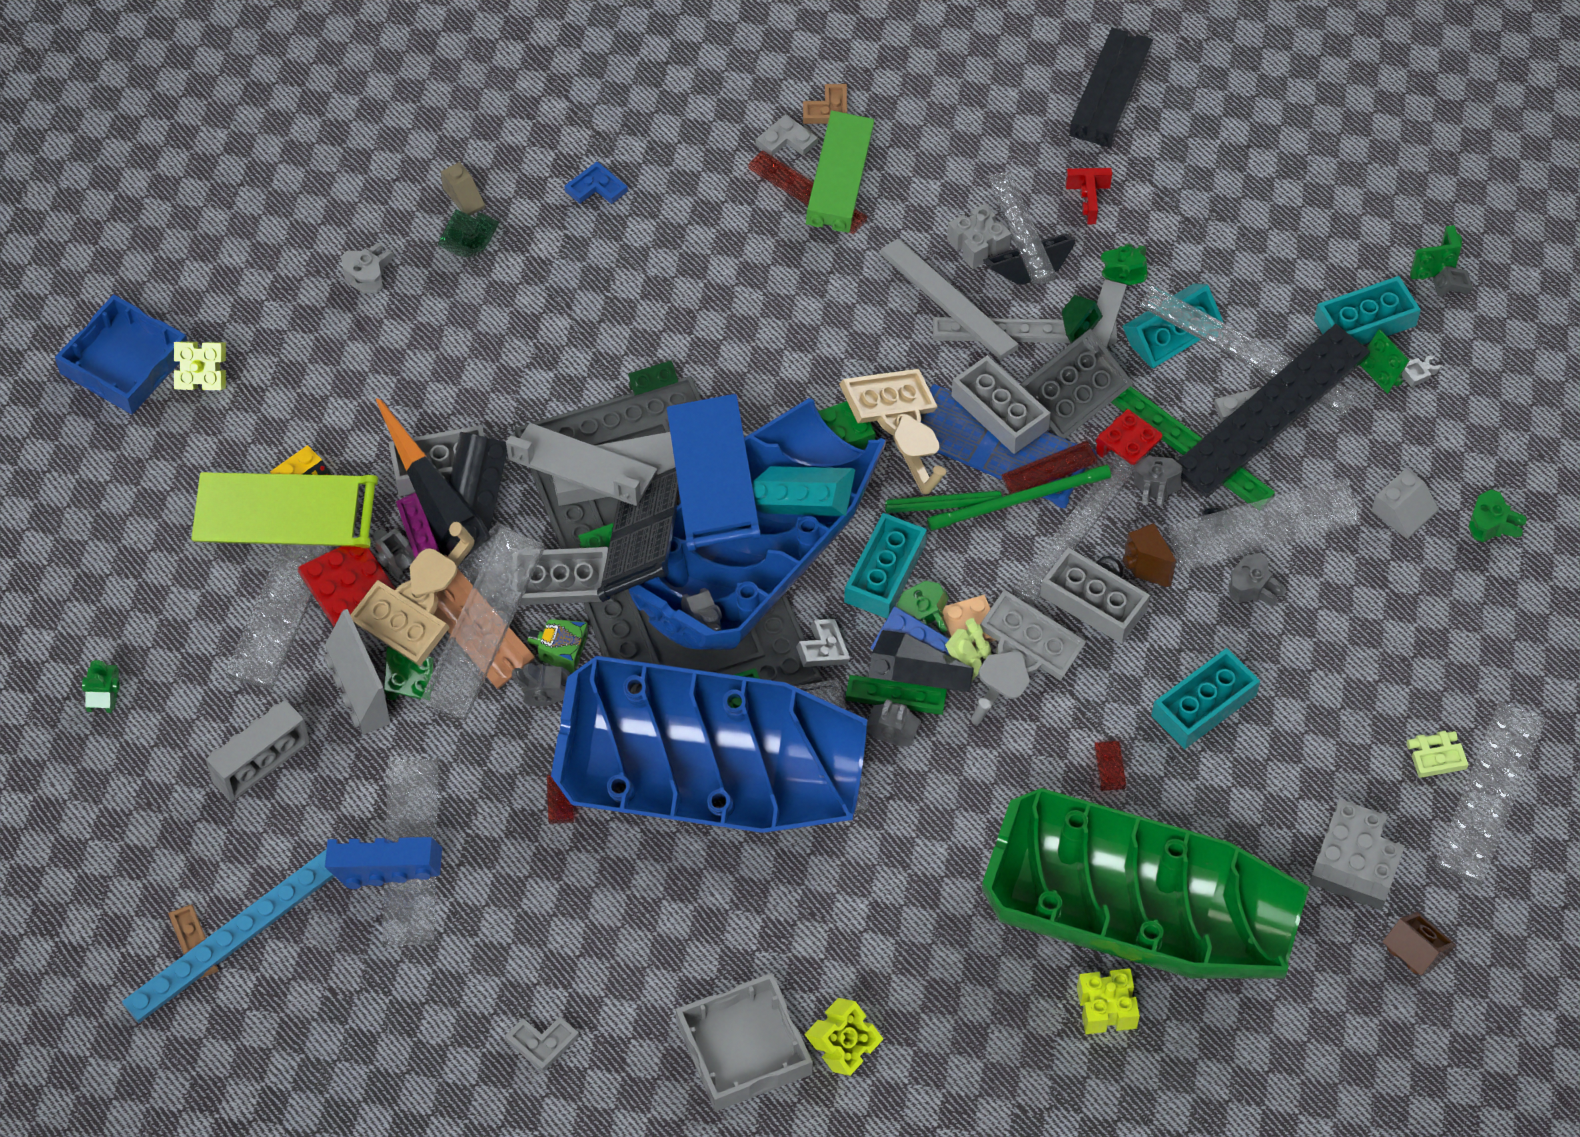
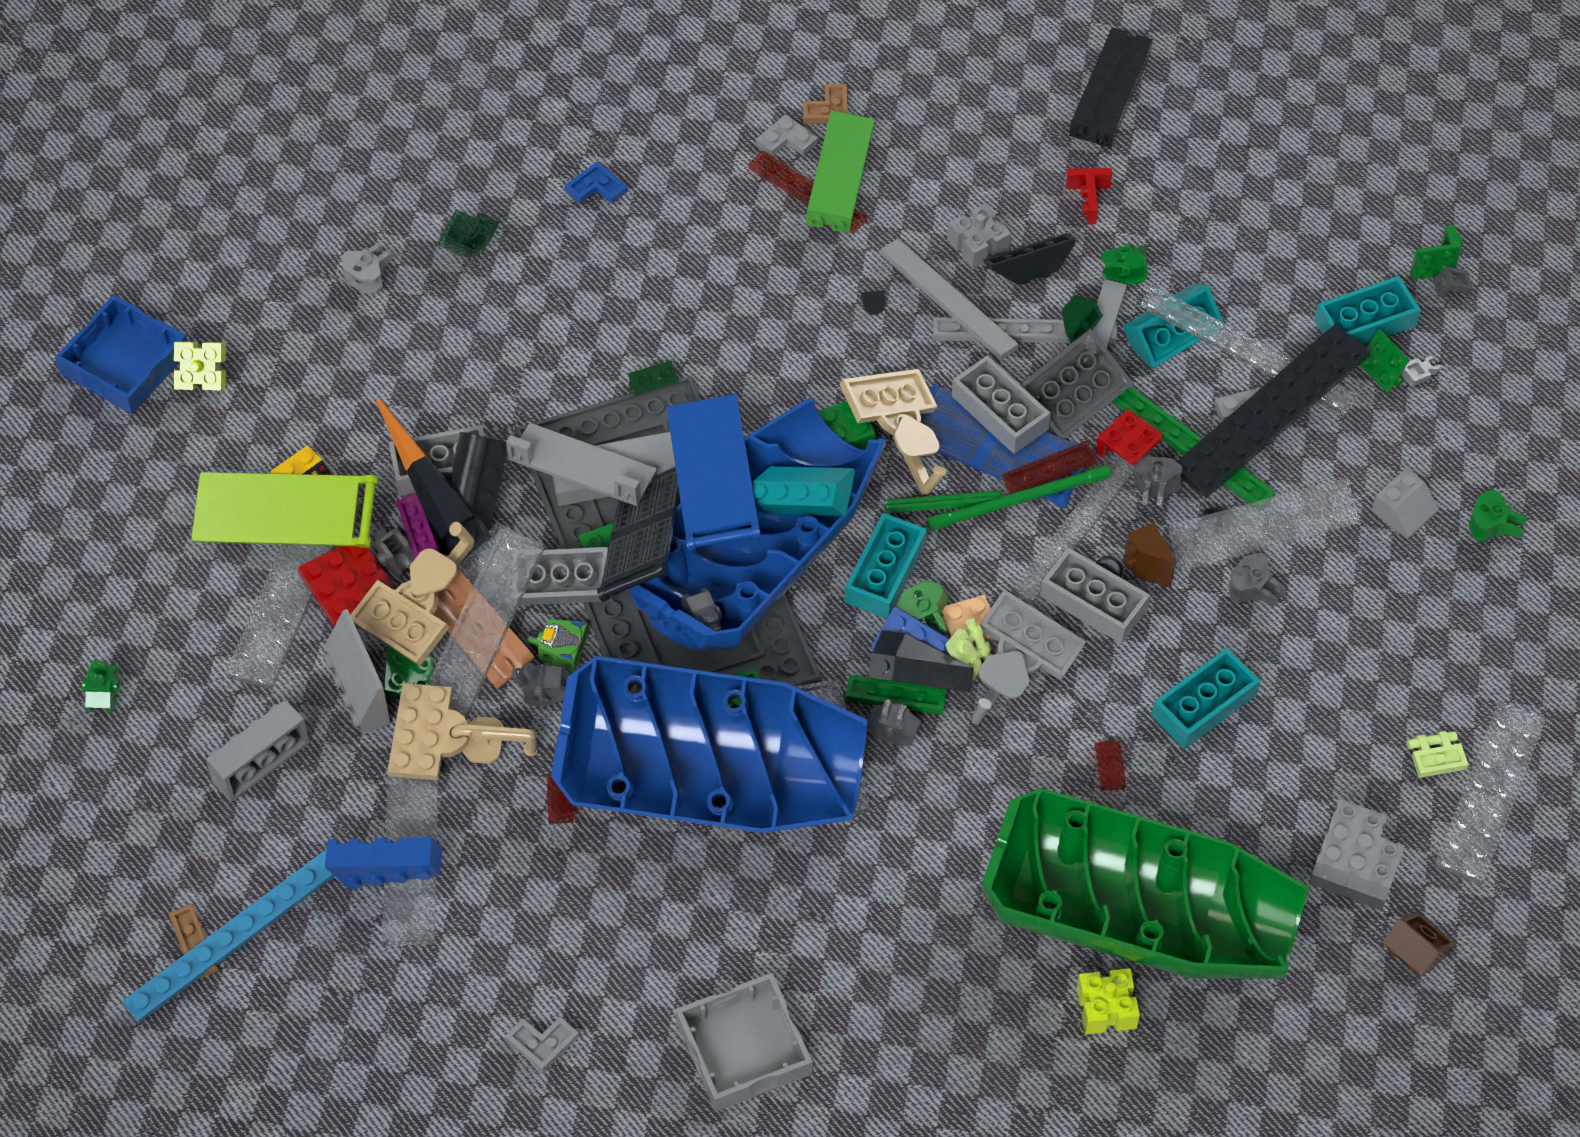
dark tan slope [441,162,485,217] -> none
light grey plate [796,619,850,667] -> none
neon yellow brick [804,998,883,1076] -> none
clear plate [989,171,1056,285] -> none
none -> tan plate [388,683,538,780]
none -> black tile [861,291,886,315]

